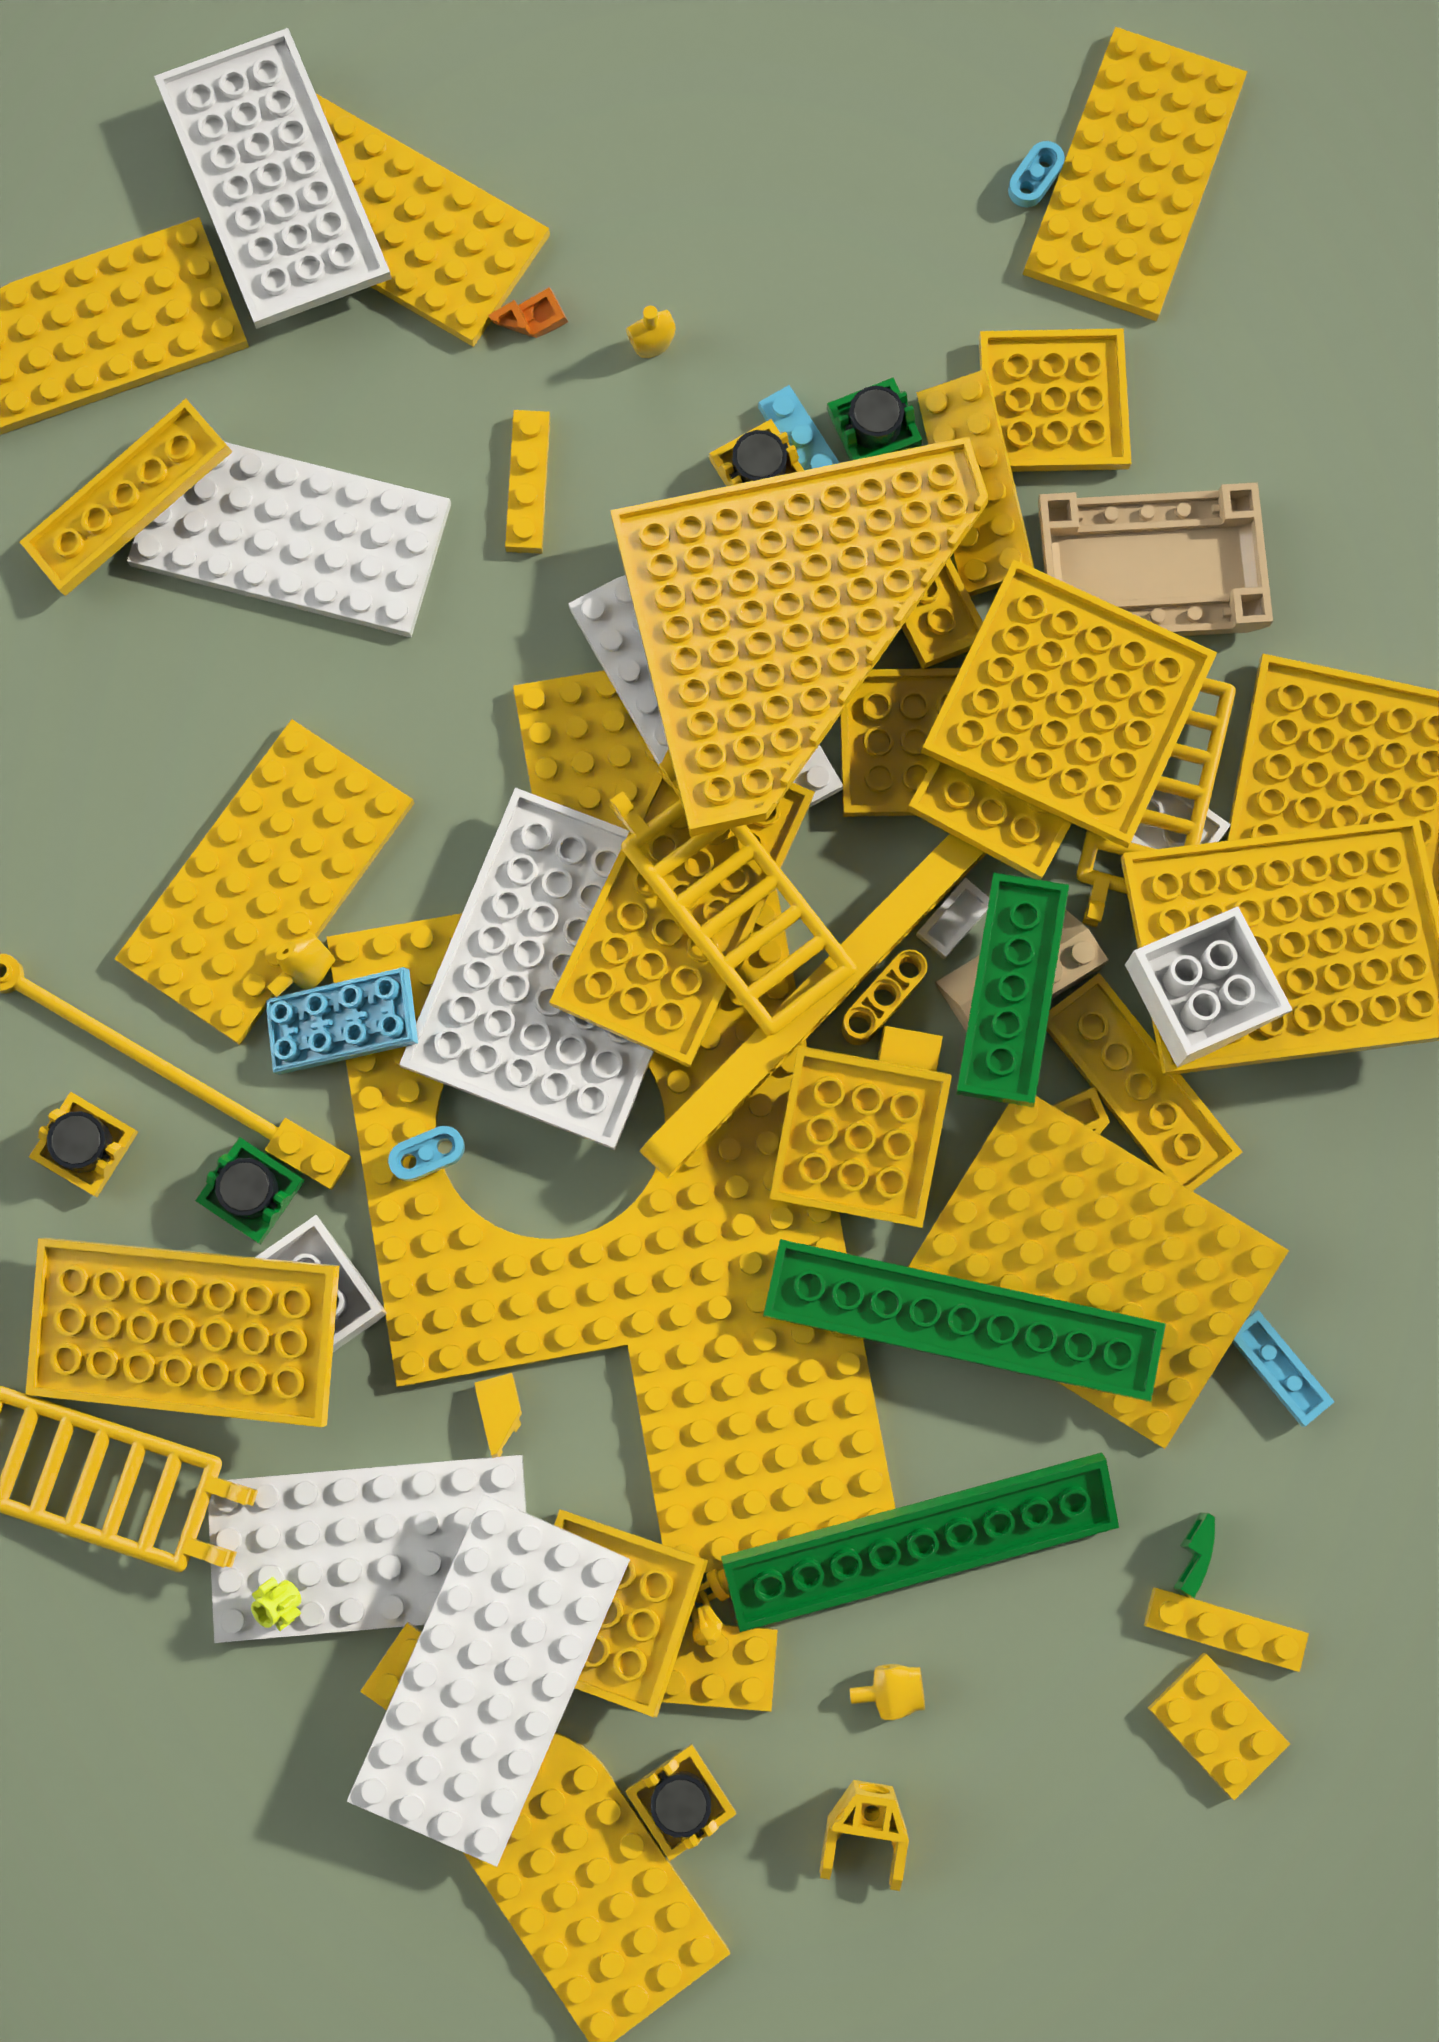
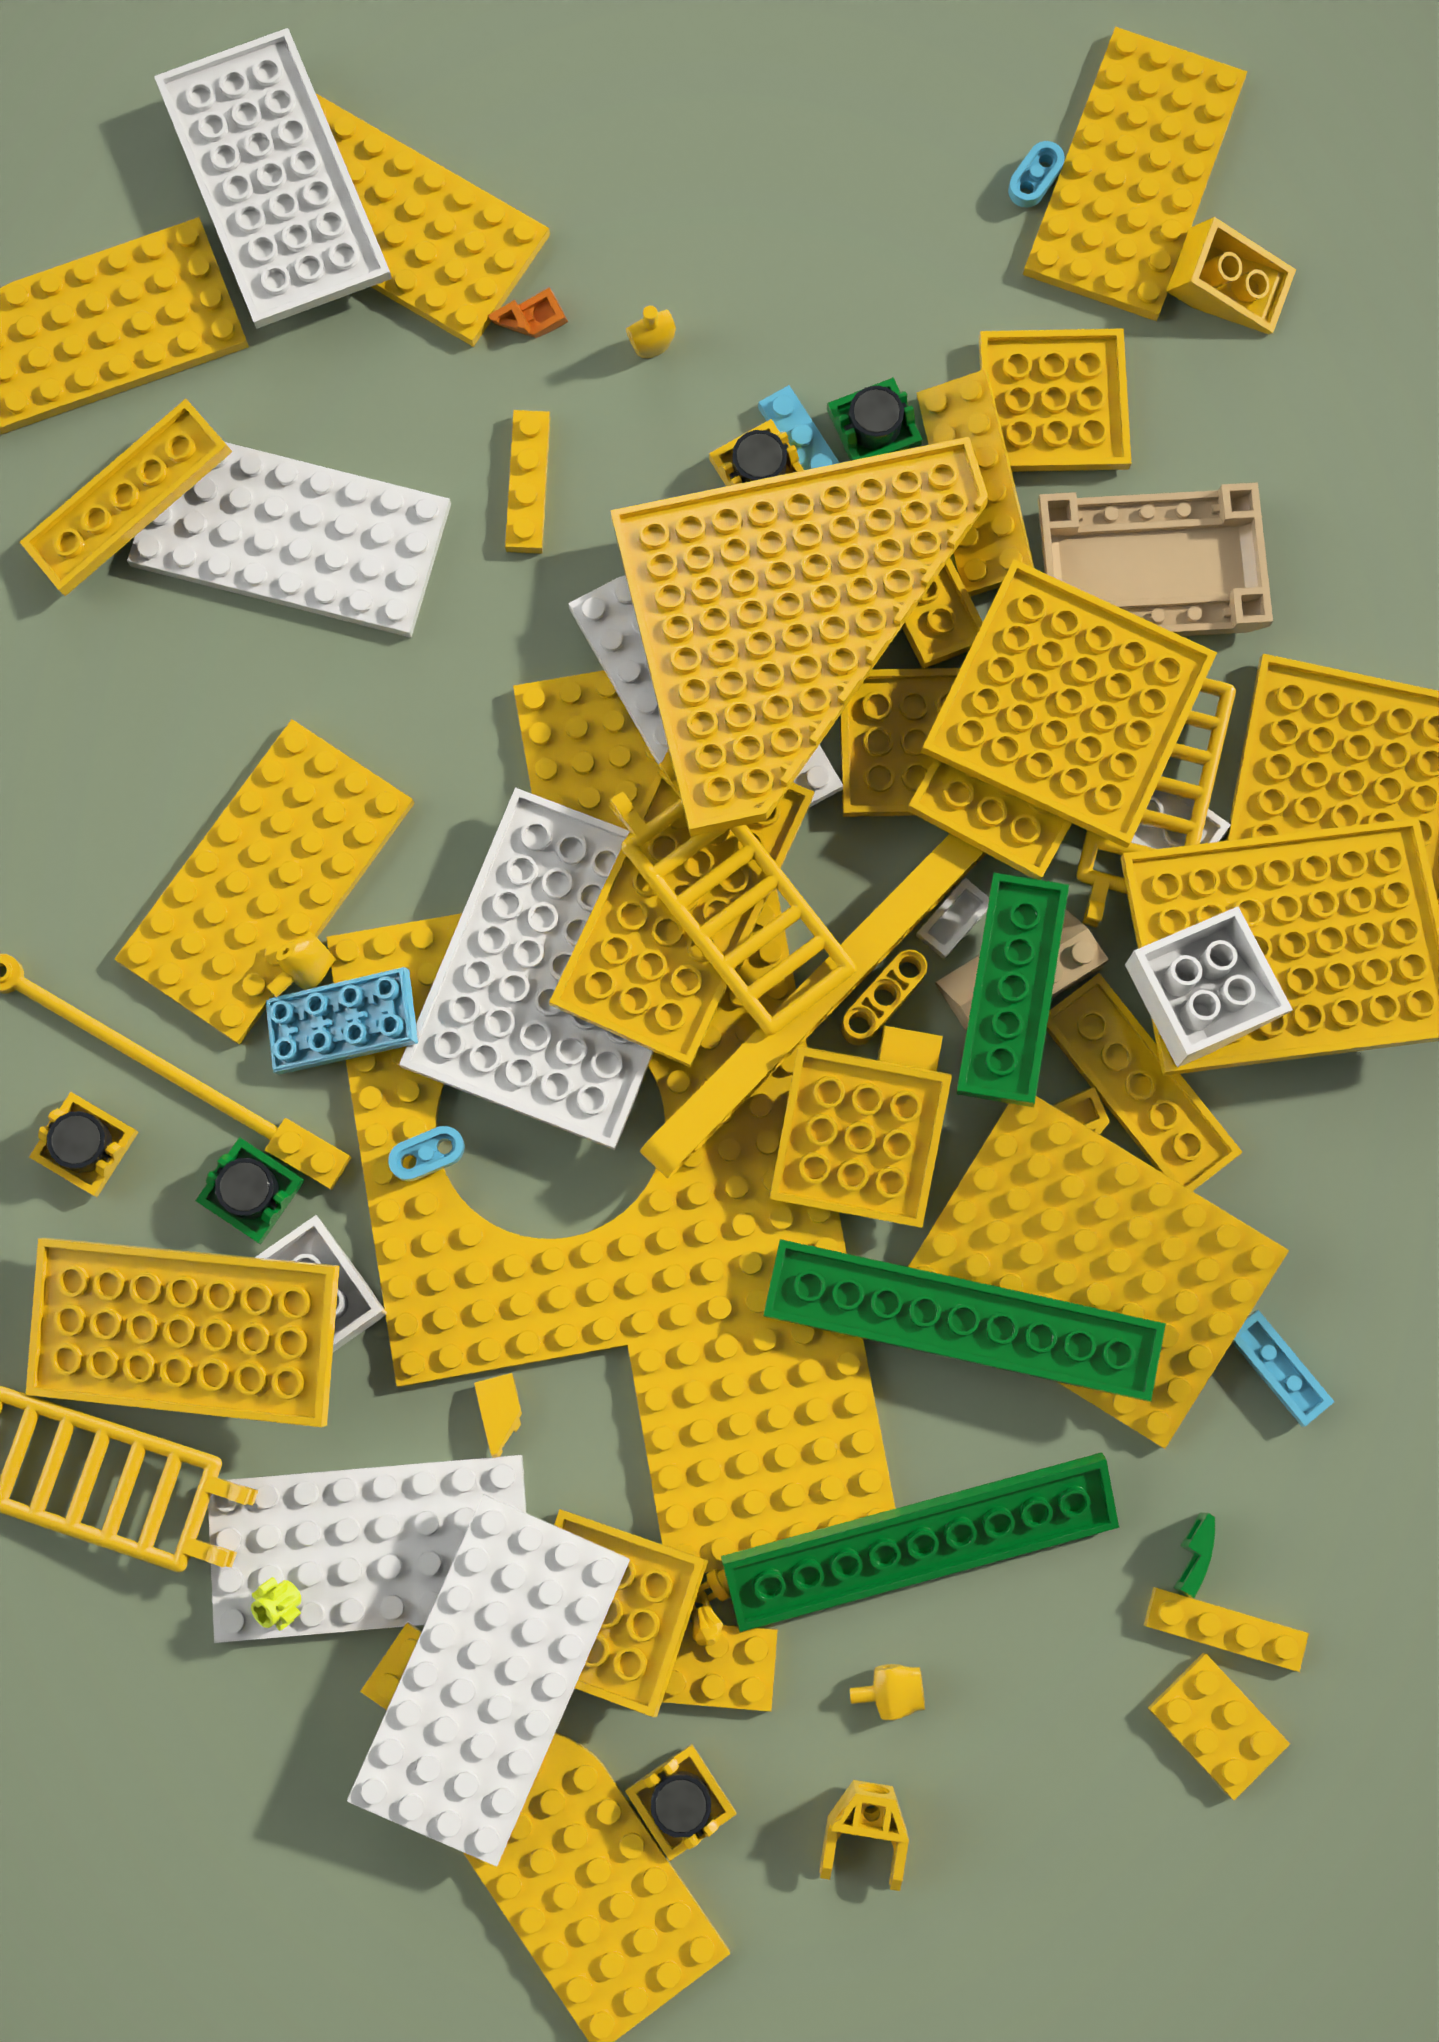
none -> yellow slope [1166,217,1296,335]

